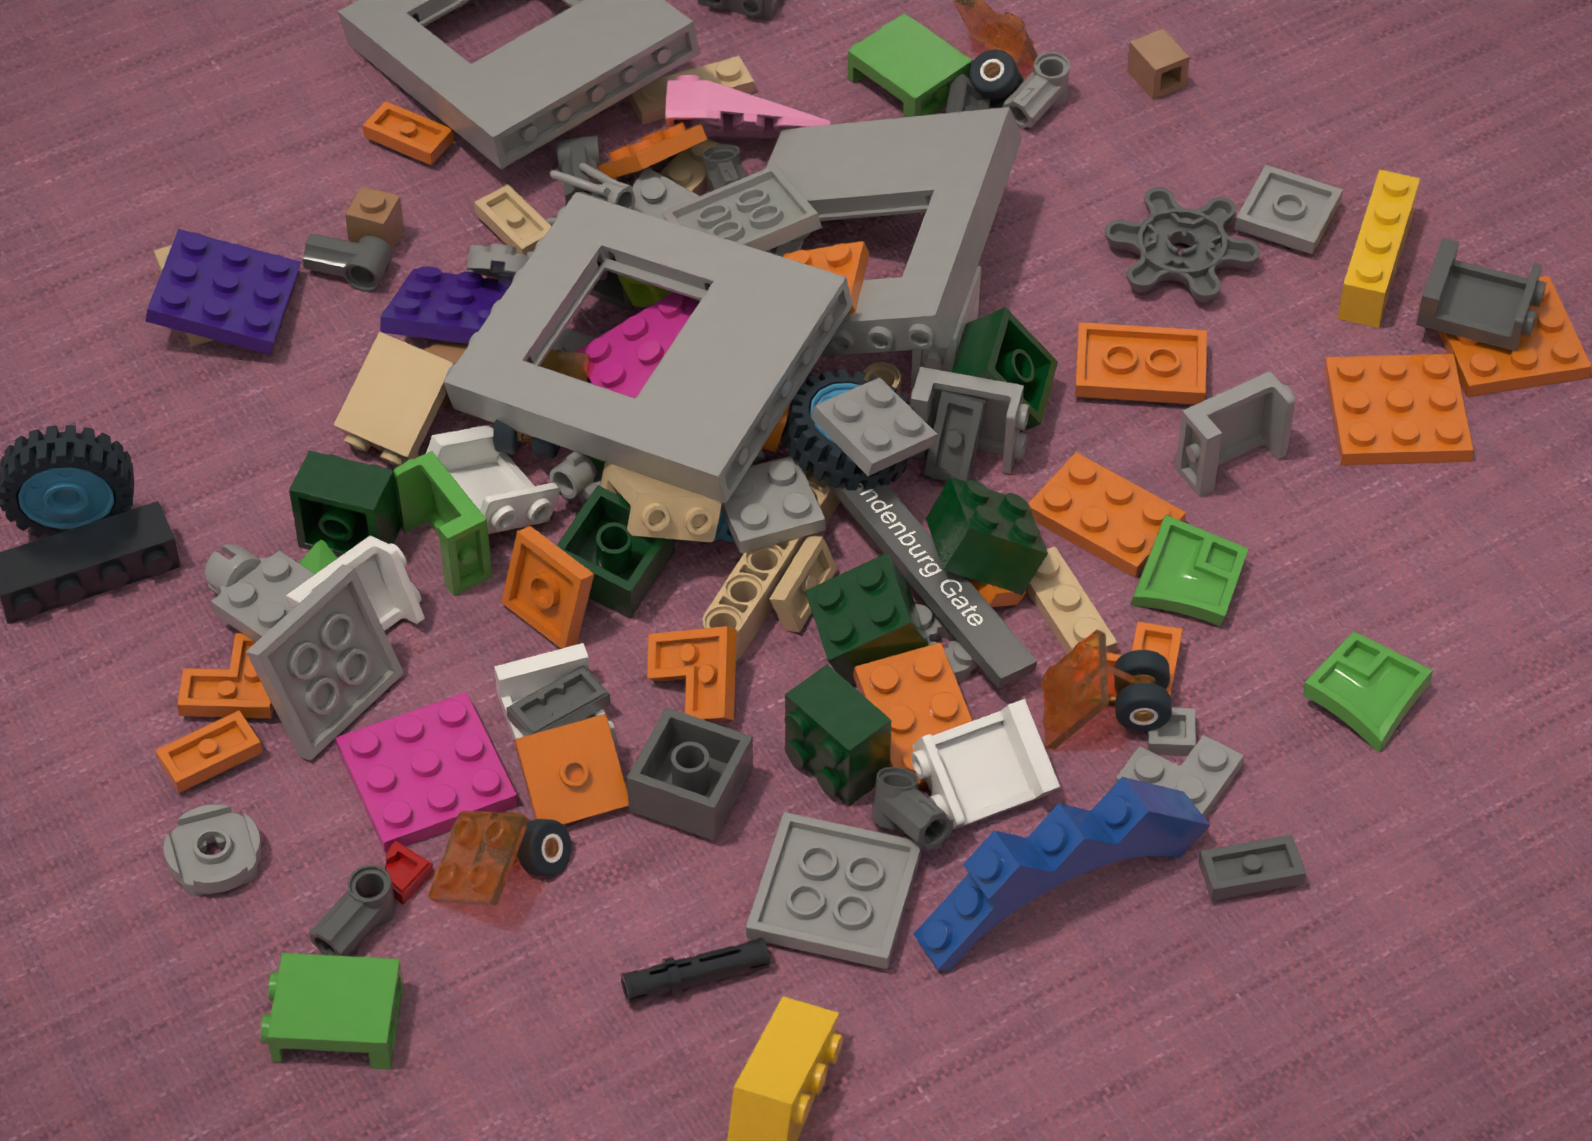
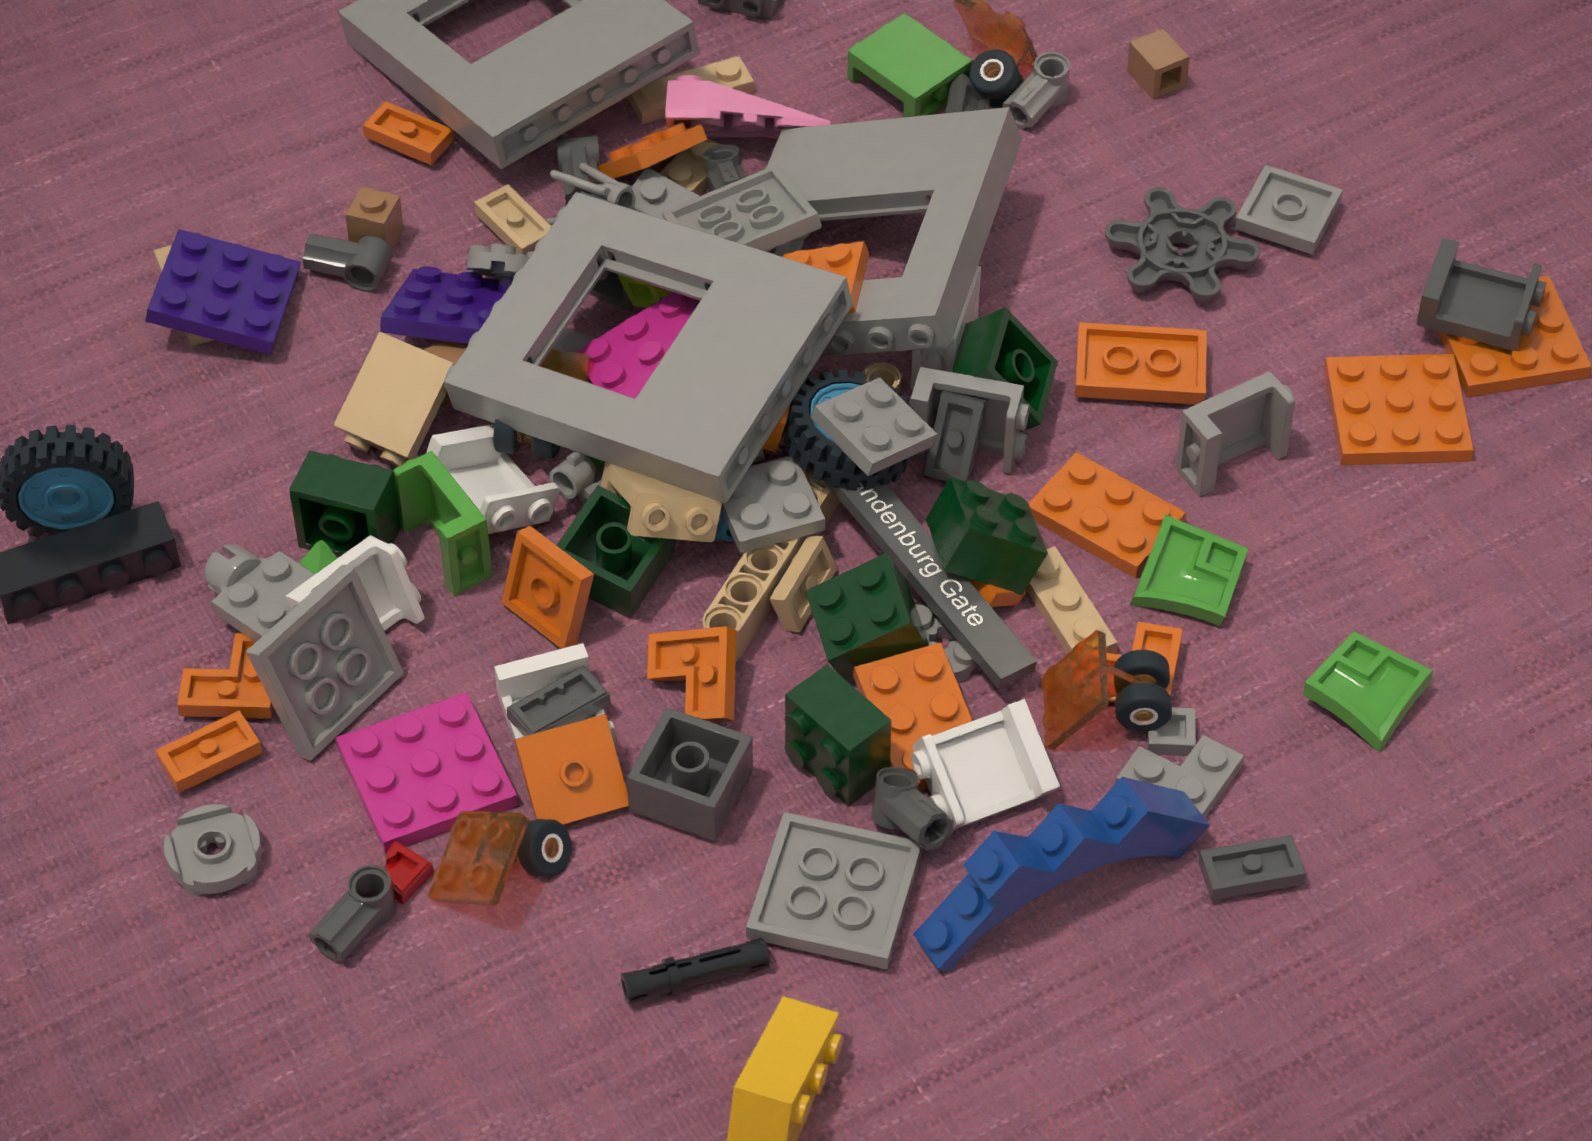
bright green panel [261,953,404,1070] -> none
yellow brick [1337,169,1420,328] -> none

